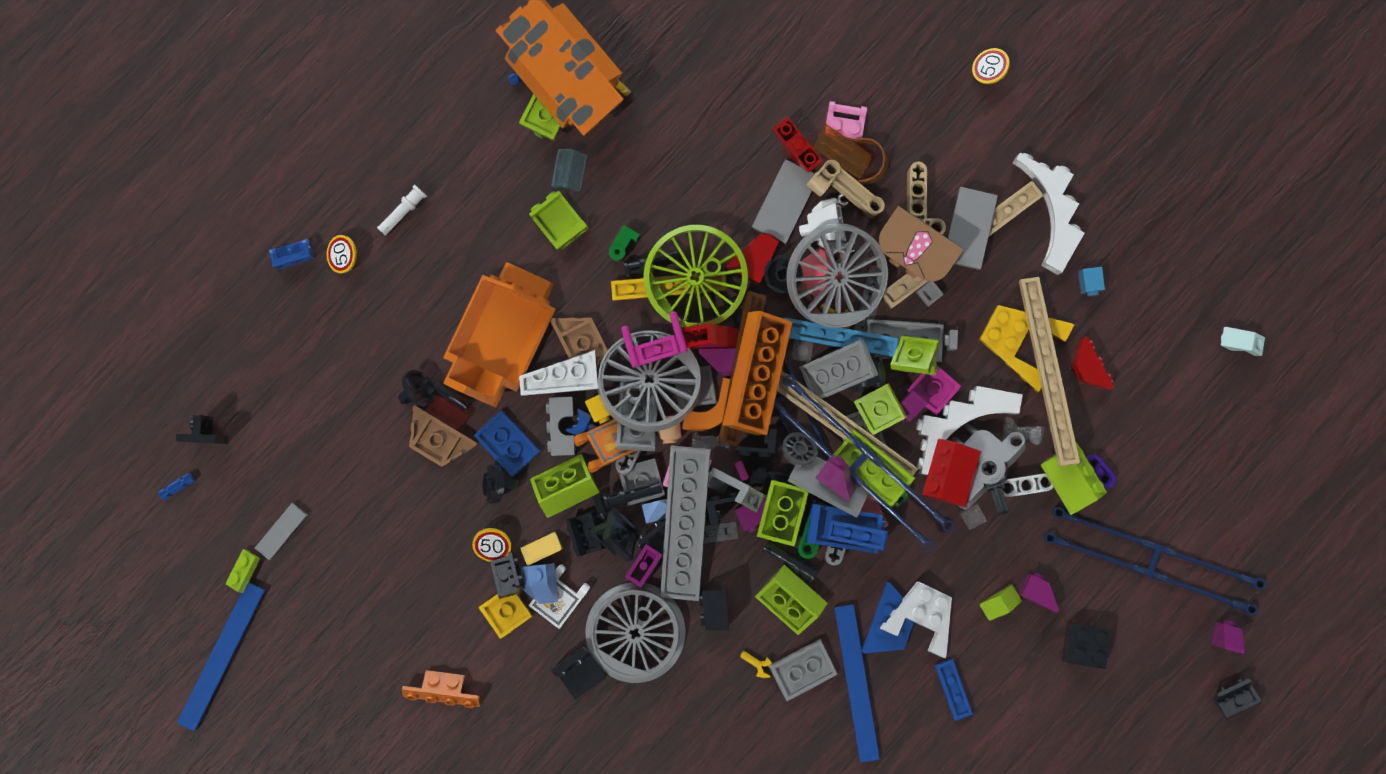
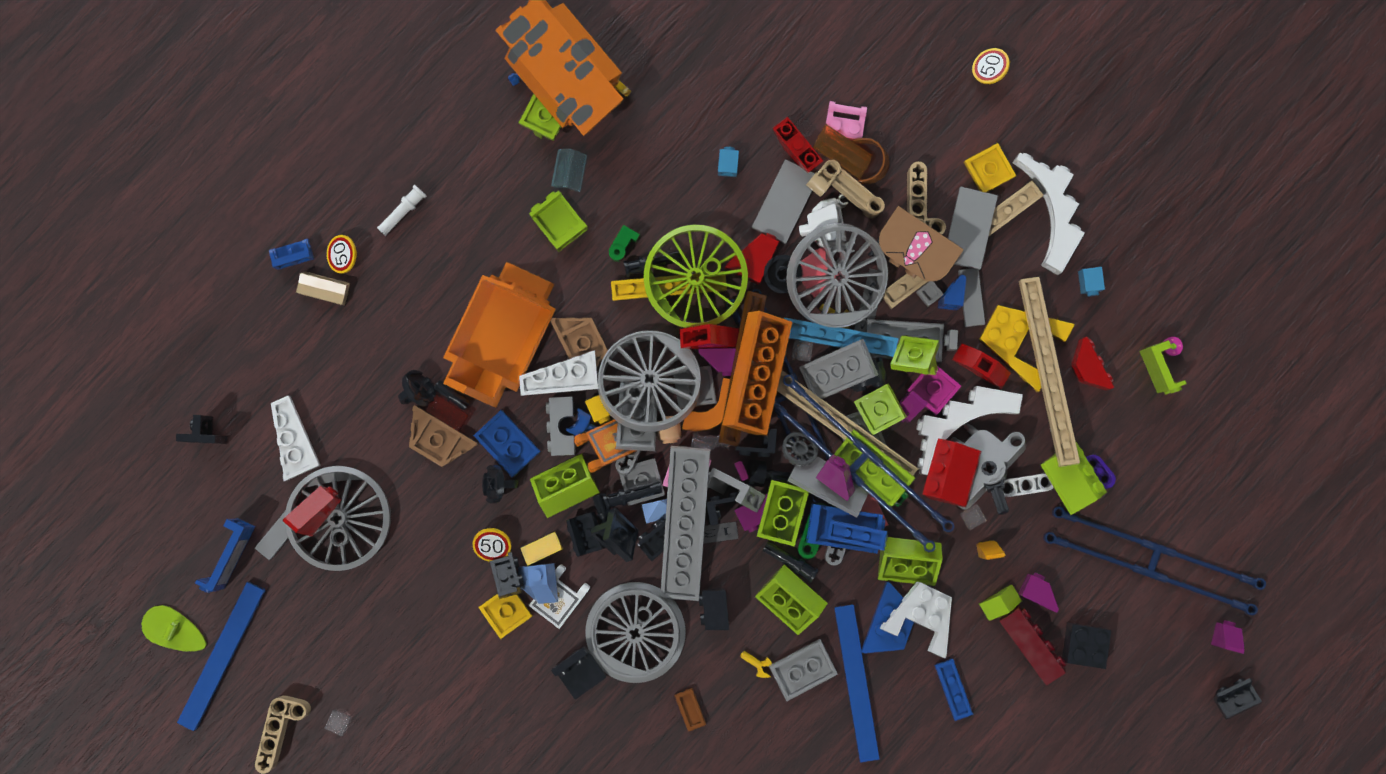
blue axle [158,473,195,500] -> none
lime plate [226,549,261,593] -> none
orange bracket [402,670,481,708] -> none
dark pink plate [621,311,688,368] -> none
magenta slope [625,544,662,588] -> none
clear animal [1002,417,1044,445] -> none
light aqua slope [1221,327,1265,356] -> none
none -> lime shield [141,605,207,651]
none -> blue panel [195,518,256,593]
none -> tan beam [255,695,311,774]
none -> white wing [271,395,321,481]
none -> slope [282,486,341,536]
none -> light grey piece [285,466,391,571]
none -> tan piece [296,271,350,306]
none -> clear plate [324,710,352,736]
none -> dark orange tile [674,688,706,732]
none -> dark azure brick [718,147,739,177]
none -> lime slope [878,537,942,586]
none -> blue tile [938,275,966,311]
none -> red slope [952,343,1011,390]
none -> light grey tile [958,269,985,327]
none -> yellow tile [964,143,1016,193]
none -> light orange slope [977,540,1005,560]
none -> dark red brick [999,605,1067,686]
none -> lime panel [1140,340,1187,395]
none -> dark pink tile [1163,337,1183,356]

